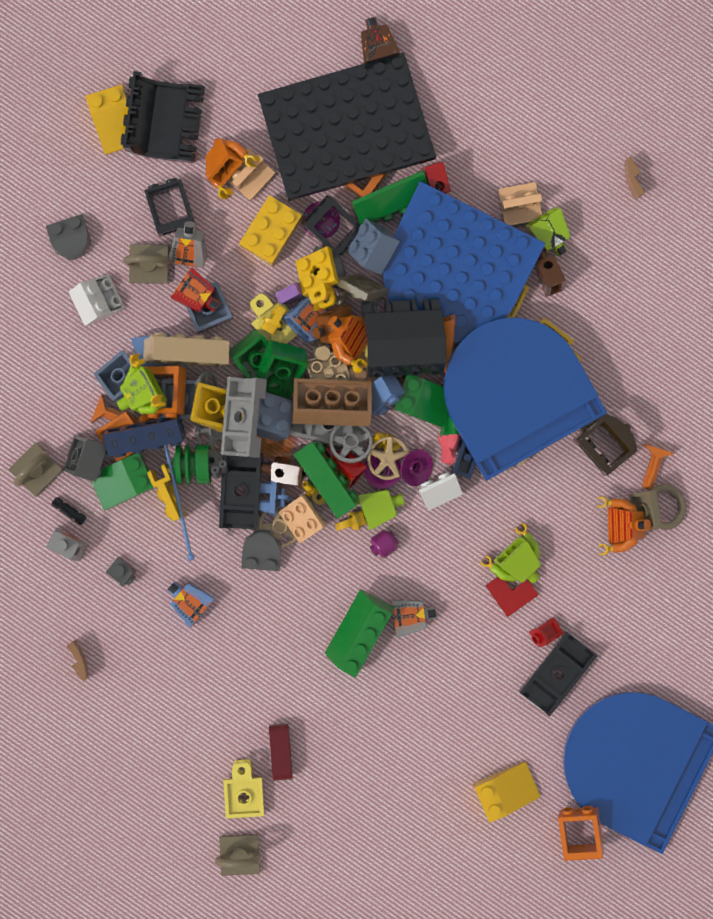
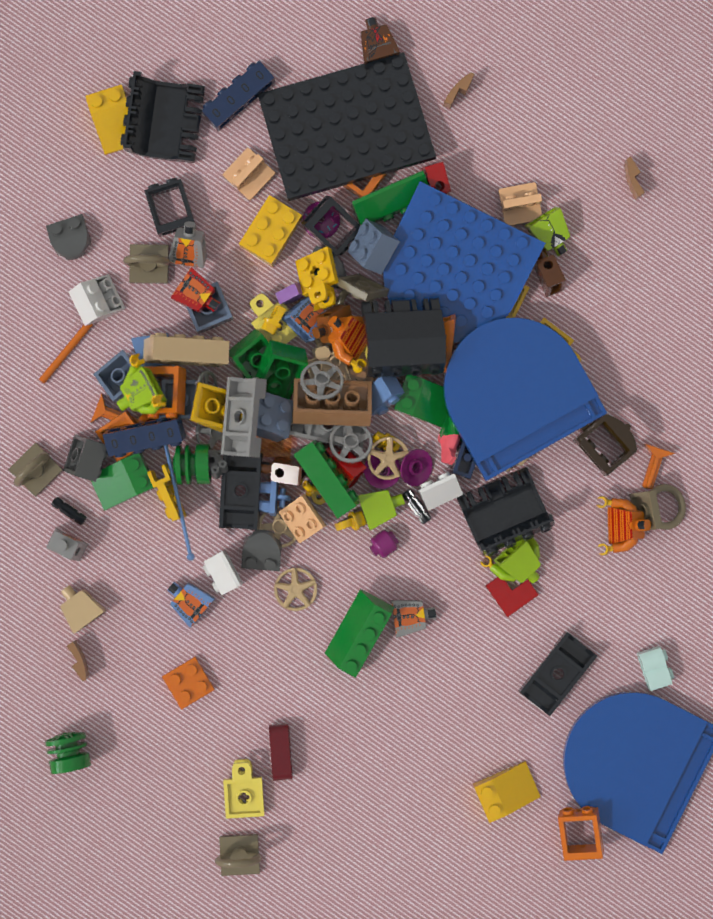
dark grey bracket [106,557,136,587] -> none
orange torso [205,138,260,199] -> none
red bracket [529,617,564,648] -> none
none -> orange bar [39,324,93,384]
none -> green wheel [45,732,91,774]
none -> tan torso [60,585,106,634]
none -> orange plate [162,656,215,710]
none -> dark blue brick [202,60,275,131]
none -> white slope [203,550,243,595]
none -> tan wheel [274,568,317,611]
none -> light grey wheel [300,361,344,400]
none -> black axle [402,489,431,524]
none -> medium nougat slope [443,72,474,109]
none -> black hinge [456,467,555,556]
none -> light aqua brick [637,646,674,691]

